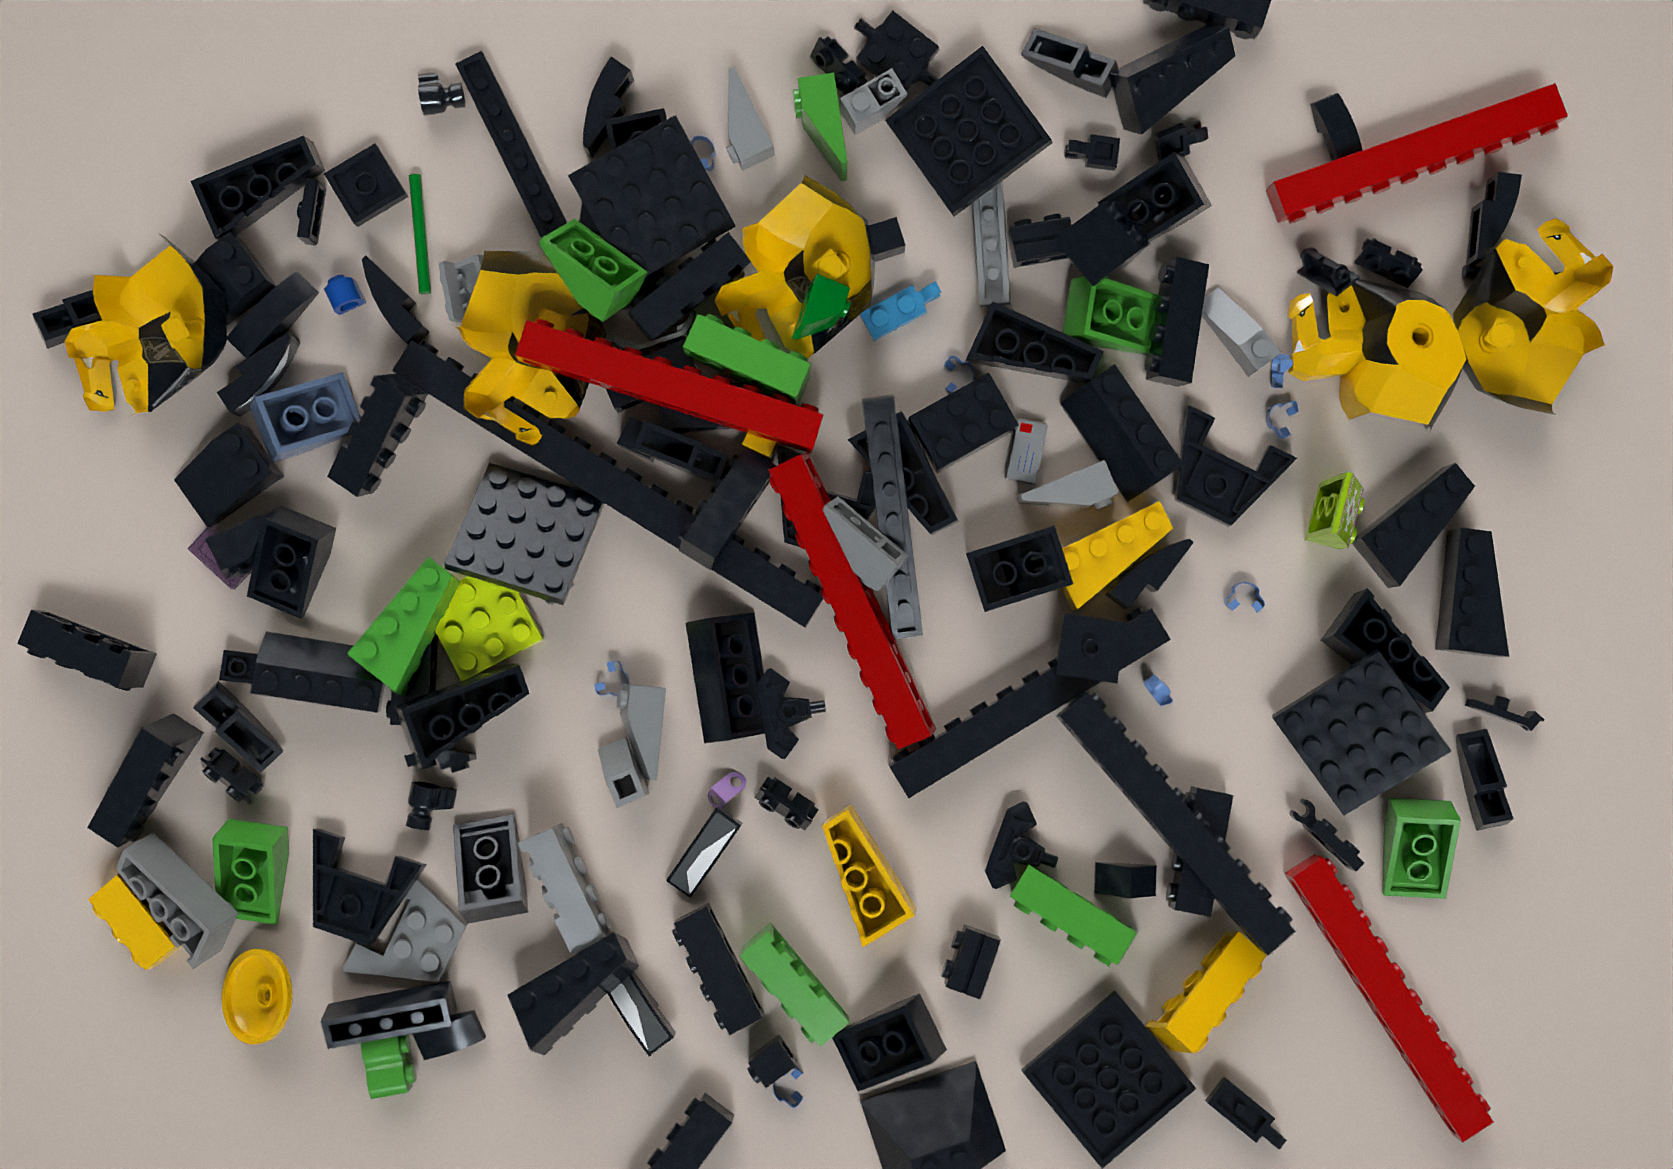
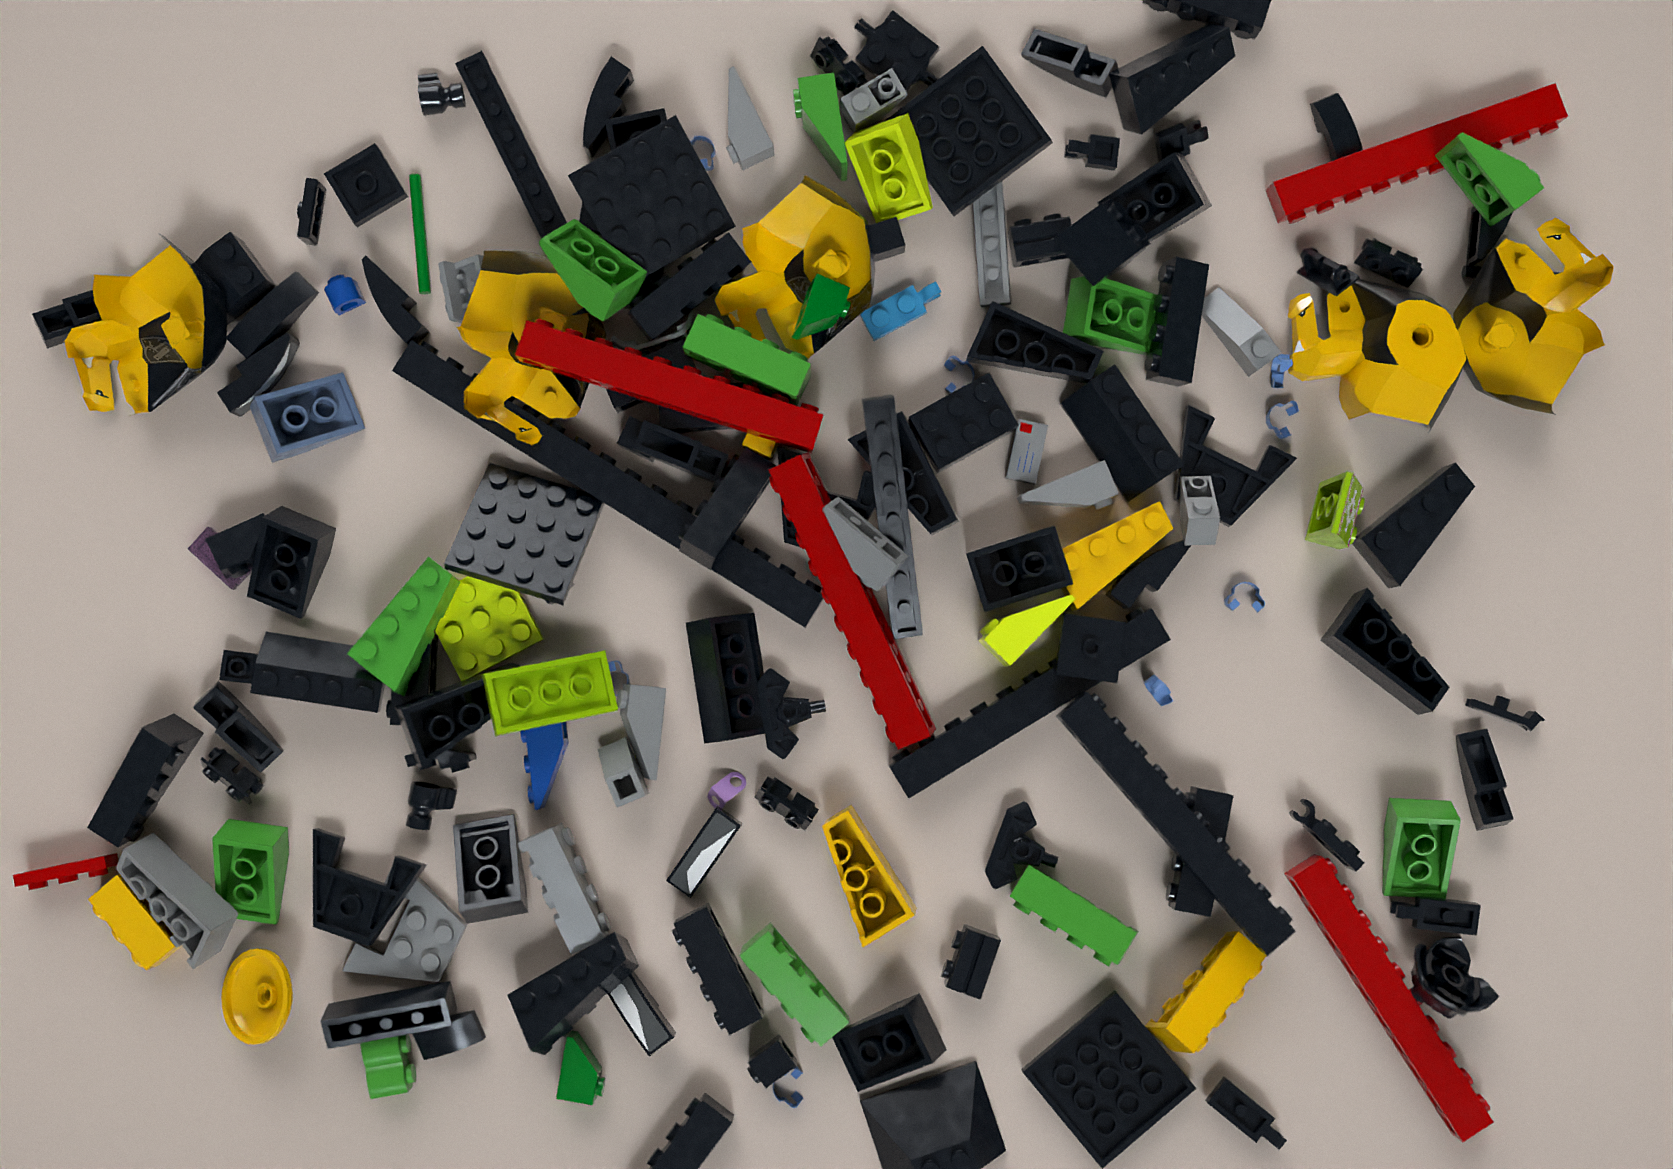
black wedge [17,609,157,691] -> none
black slope [174,423,284,529] -> none
black wedge [190,135,325,240] -> none
black wedge [327,373,429,497] -> none
black slope [1094,862,1157,899] -> none
black plate [1272,649,1452,816] -> none
black wedge [1435,528,1510,657] -> none
none -> red plate [13,853,119,890]
none -> lime plate [482,650,618,736]
none -> blue slope [520,722,569,810]
none -> green slope [556,1030,606,1105]
none -> neon yellow slope [845,113,933,223]
none -> neon yellow slope [979,595,1075,666]
none -> light grey slope [1180,476,1220,545]
none -> black plate [1390,896,1481,935]
none -> black brick [1411,937,1499,1019]
none -> bright green slope [1435,133,1544,227]

